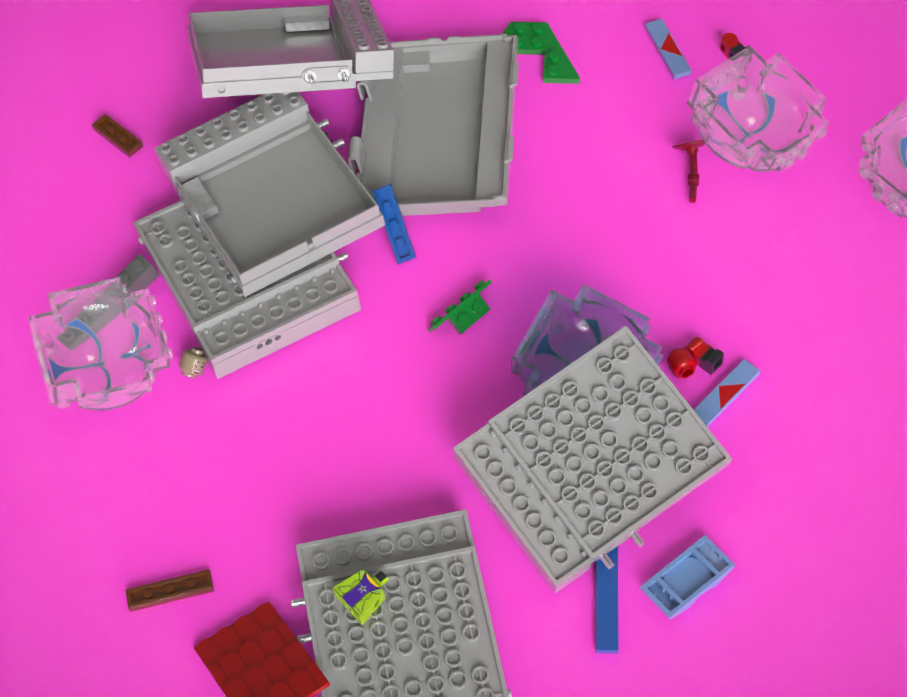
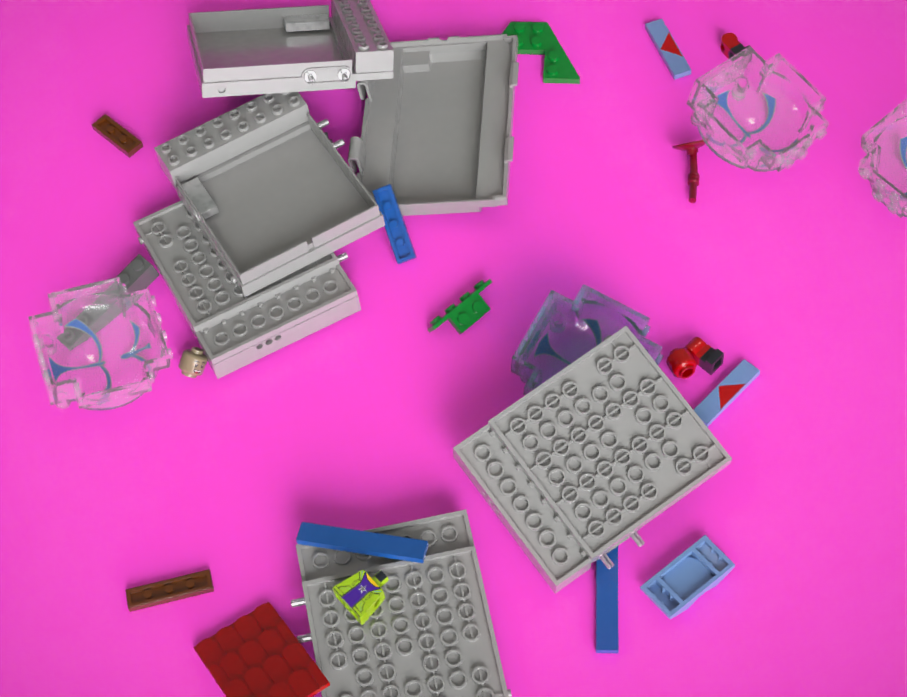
none -> blue tile [296,522,429,563]

